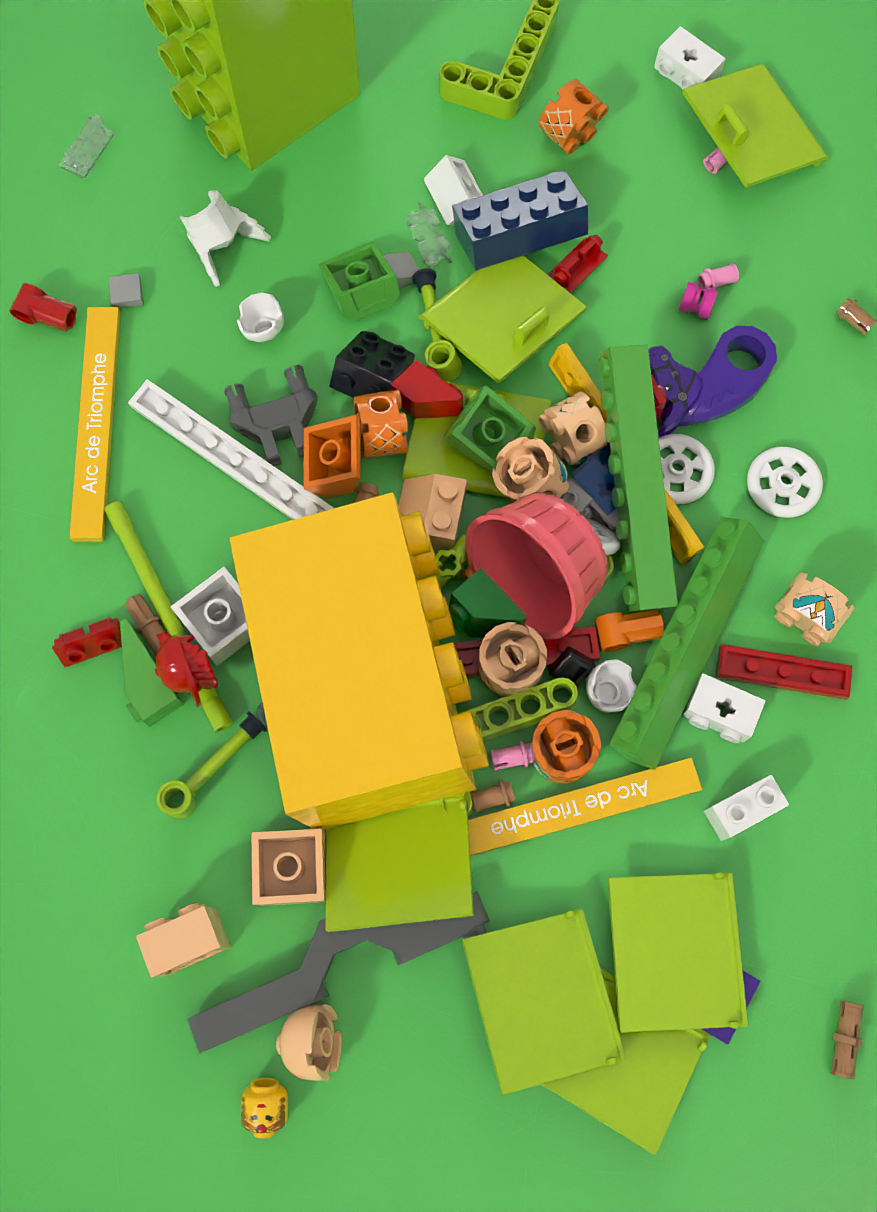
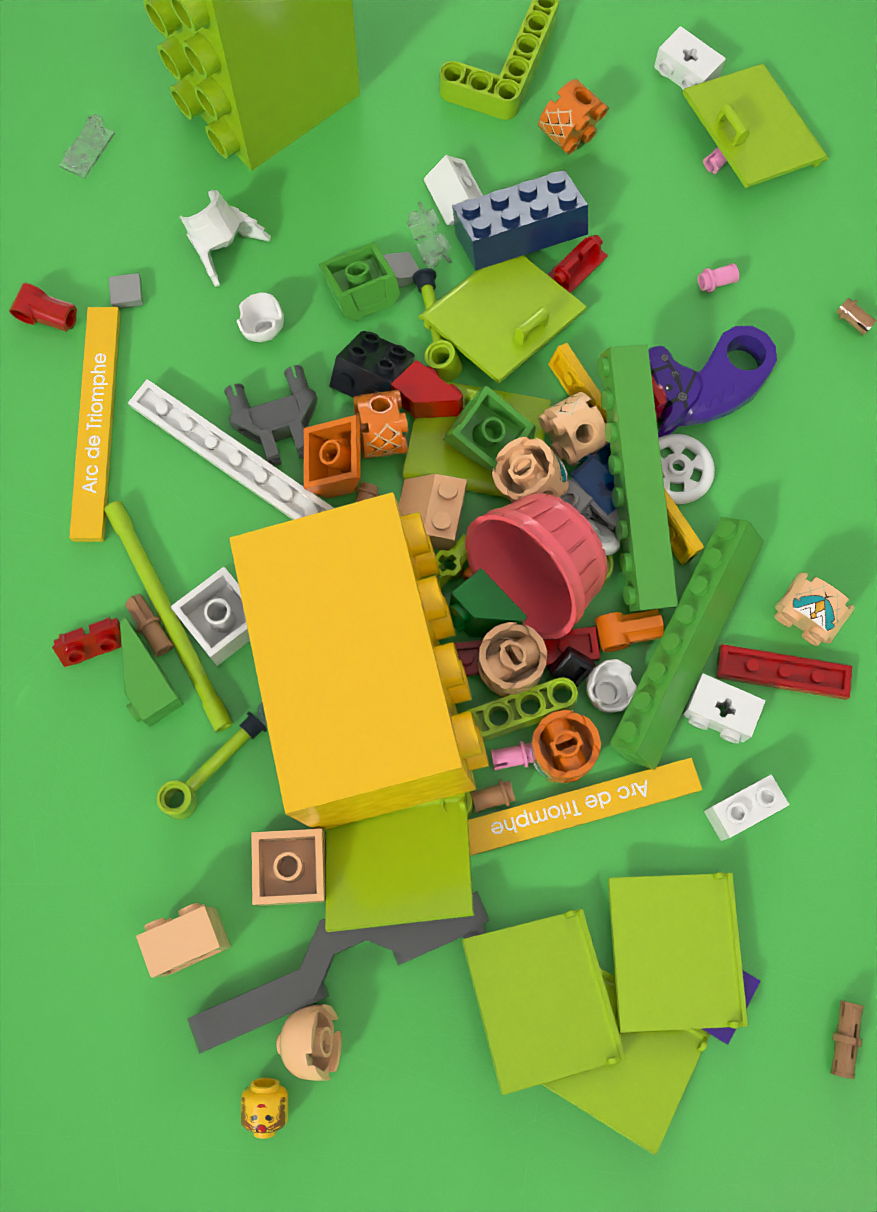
red hair [155,631,218,708] -> none
dark pink wheel [678,281,718,320] -> none
white plate [747,447,823,518] -> none

